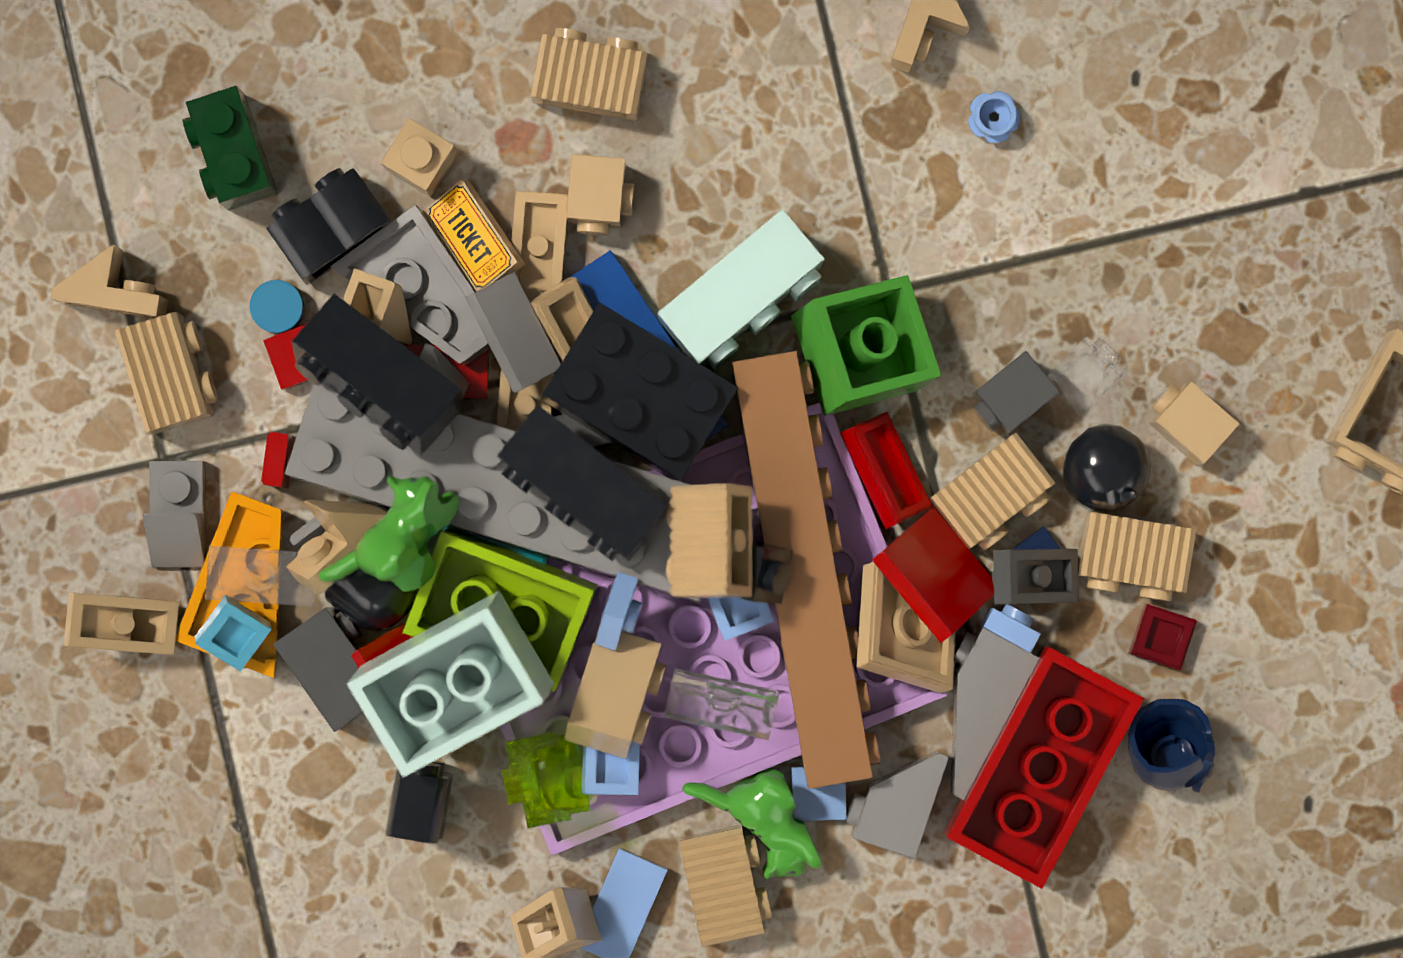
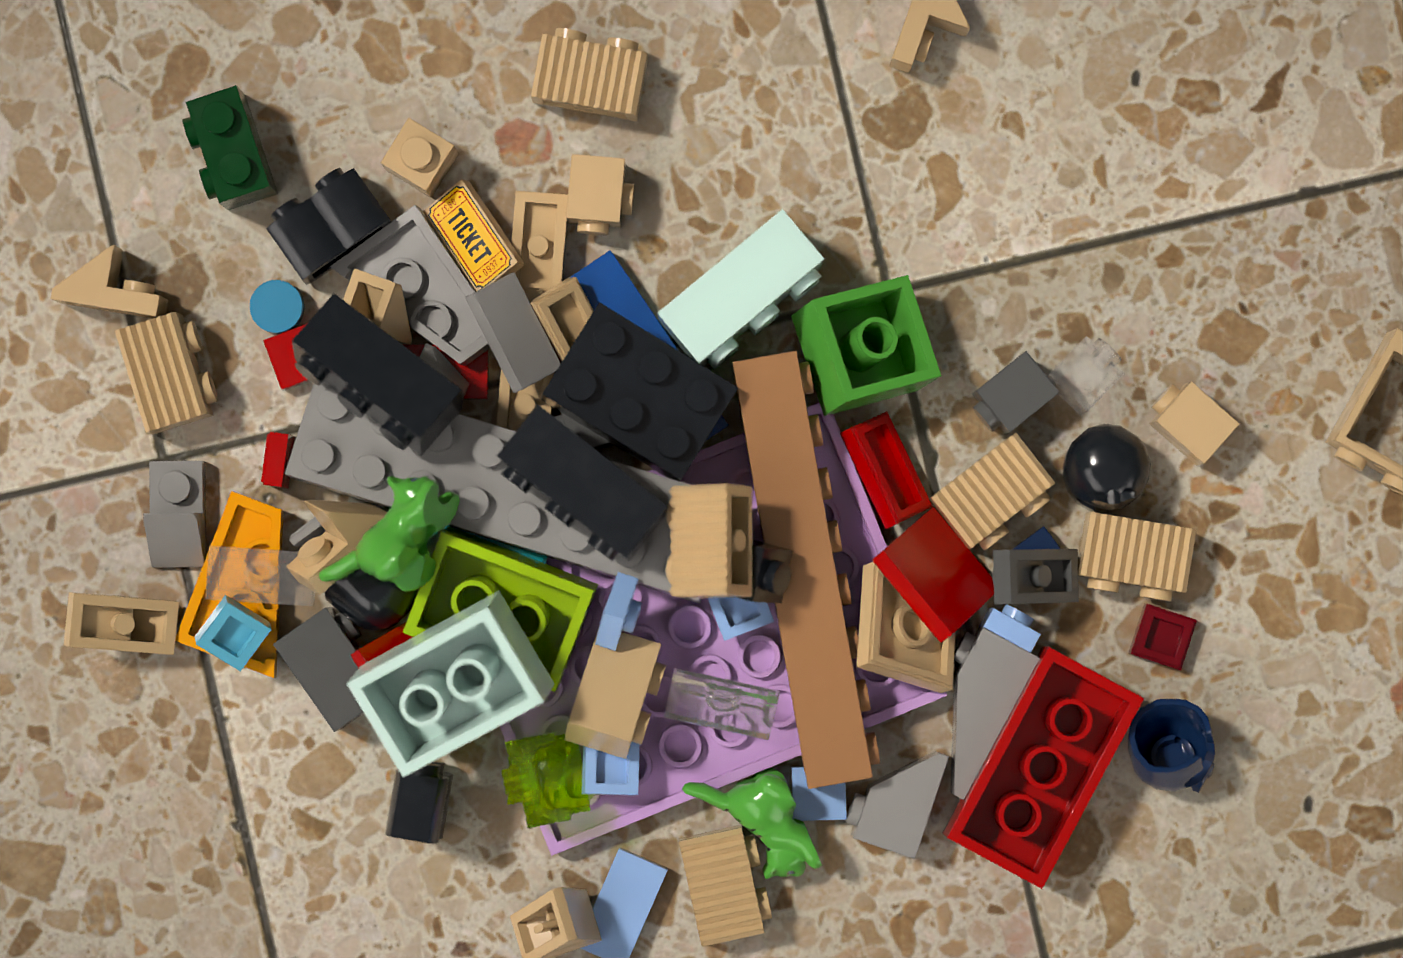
light blue plate [968,91,1020,143] -> none

